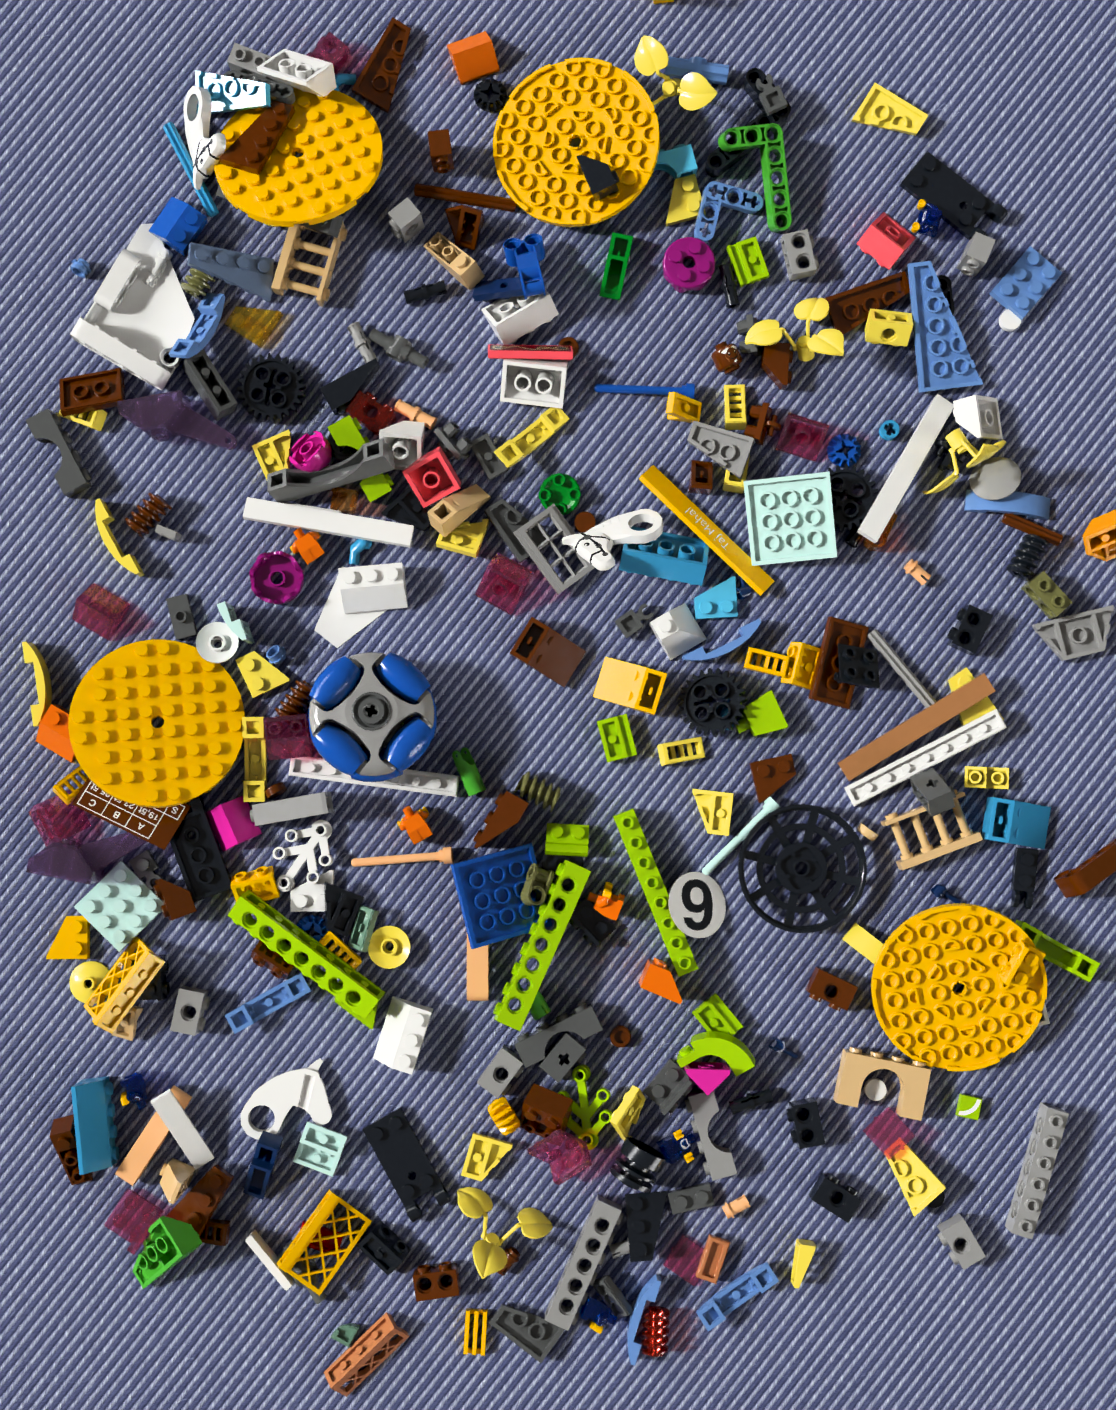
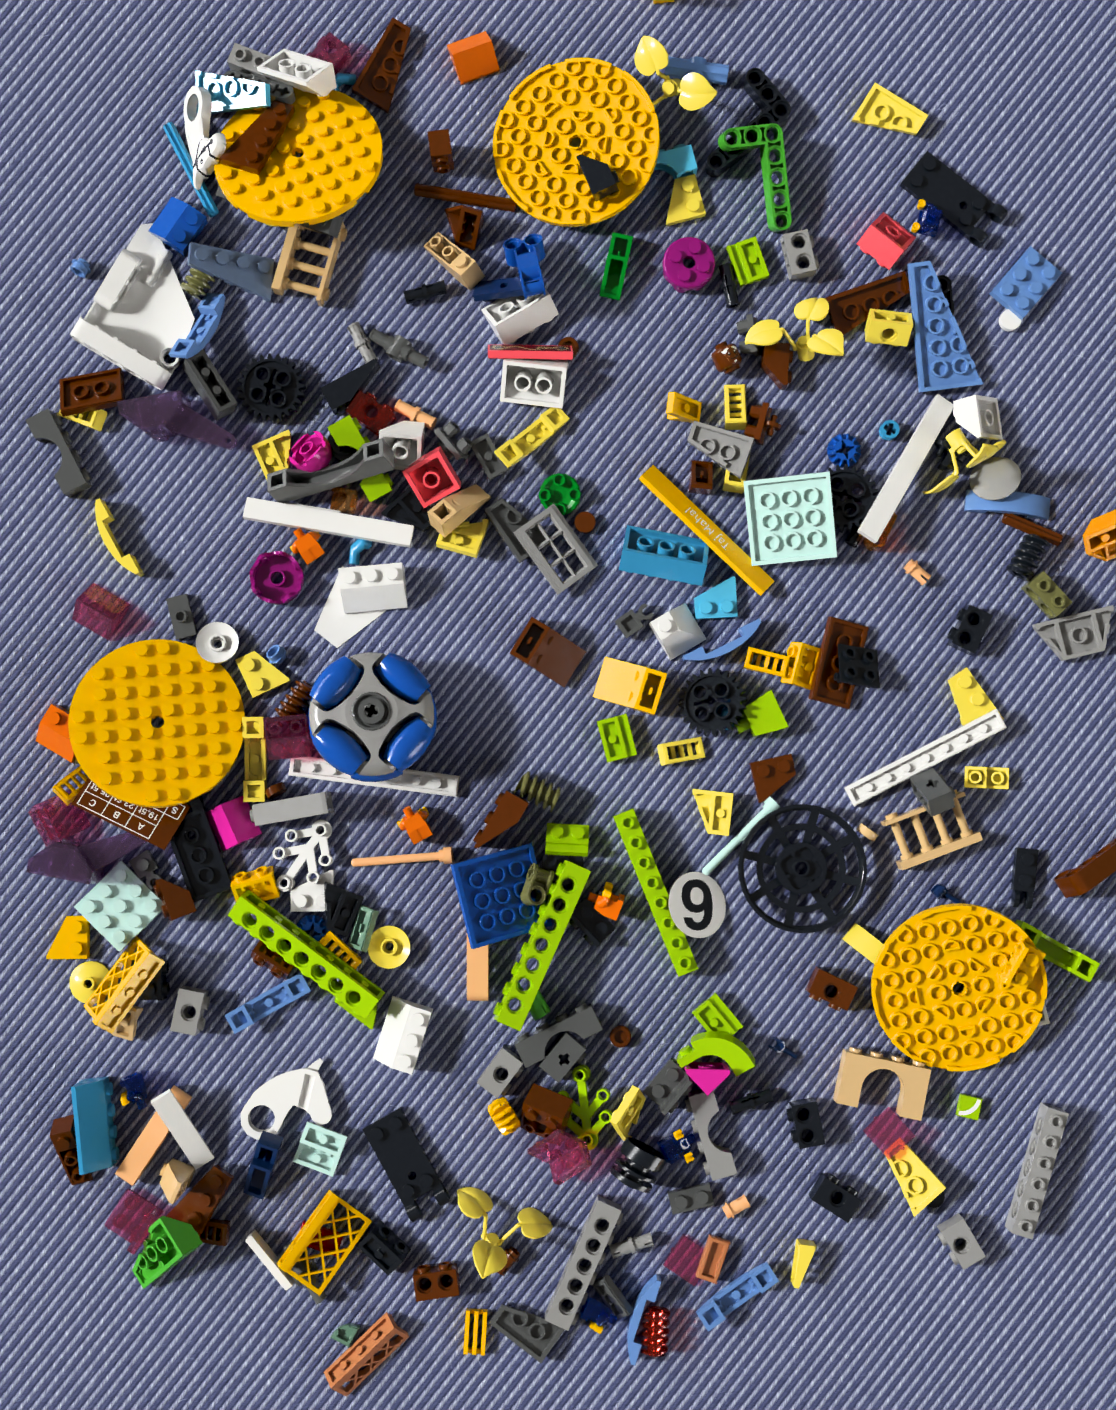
light yellow slope [22,642,52,727] -> none
reddish brown piece [125,493,172,539] -> none
light grey tile [155,524,182,542] -> none
light aqua slope [217,601,255,644] -> none
clear yellow wing [225,306,283,348] -> none
light grey brick [388,197,425,243] -> none
bright green piece [452,747,486,797] -> none
light yellow wing [461,1132,513,1181] -> none
black gear [474,77,507,112] -> none
clear pink slope [475,552,534,615] -> none
white animal [562,509,663,571] -> none
blue piece [594,383,695,399] -> none
black wing [625,1191,667,1262] -> none
orange slope [638,957,682,1004] -> none
medium blue beam [694,181,763,243] -> none
dark blue hand [736,576,751,600] -> none
dark grey plate [756,74,788,116] -> none
clear pink slope [775,413,829,462] -> none
medium nougat tile [837,673,995,781] -> none
white tile [864,1078,887,1101] -> none
light grey axle [867,629,936,708] -> none
light grey brick [956,232,996,276] -> none
dark azure slope [981,797,1051,849] -> none

